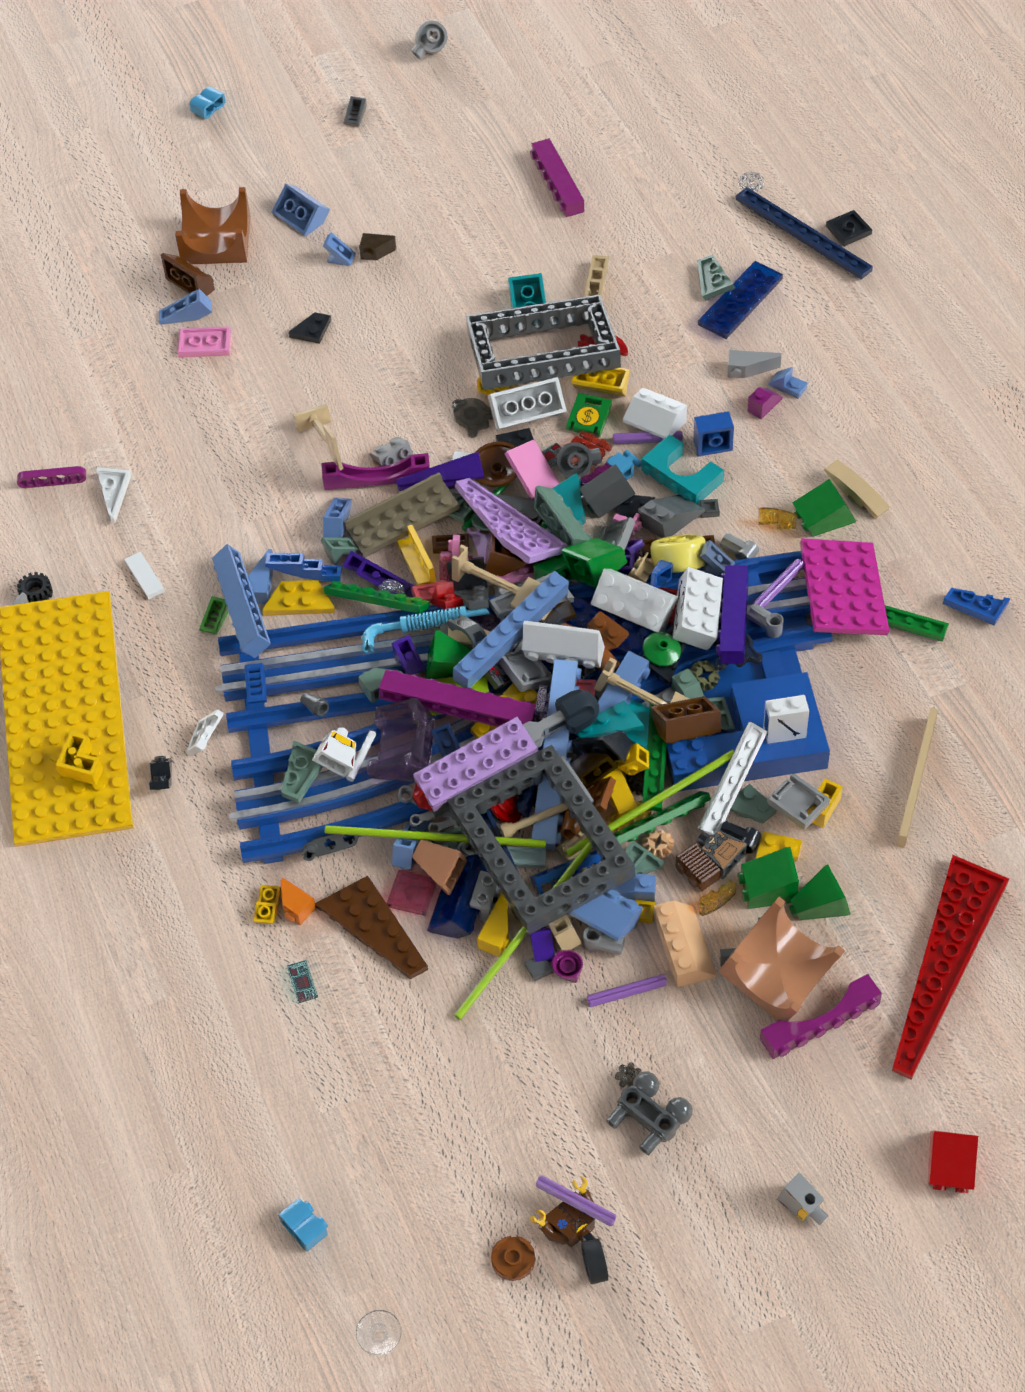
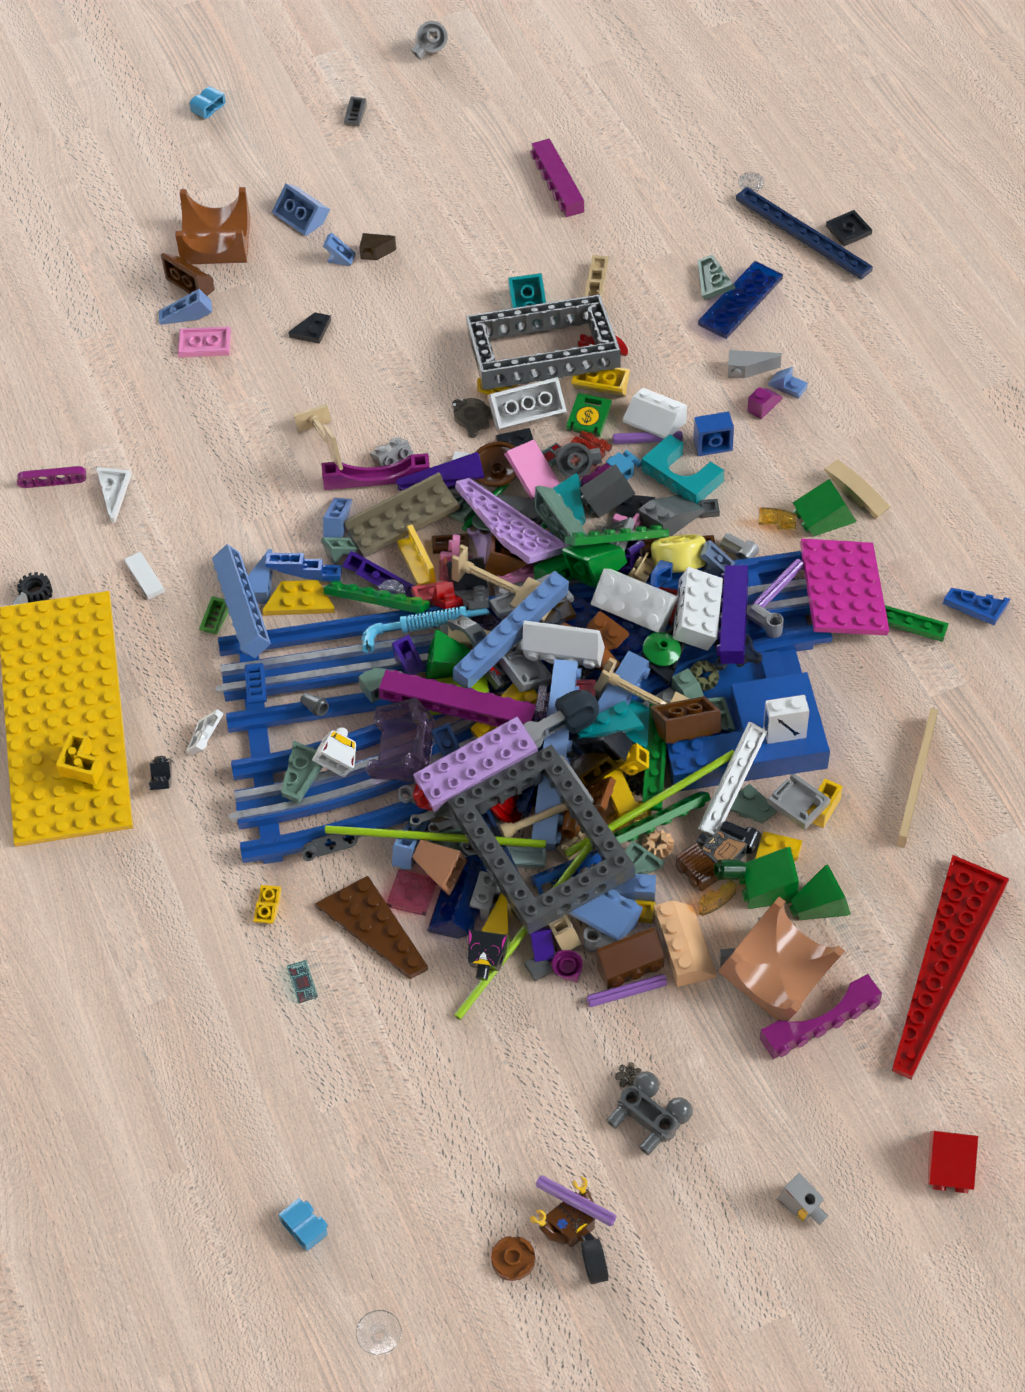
orange slope [280,878,316,925] -> none
white bar [346,730,376,782] -> none
none -> black torso [468,929,511,981]
none -> green plate [565,525,669,546]
none -> reddish brown slope [597,927,664,989]
none -> dark green brick [714,859,746,880]

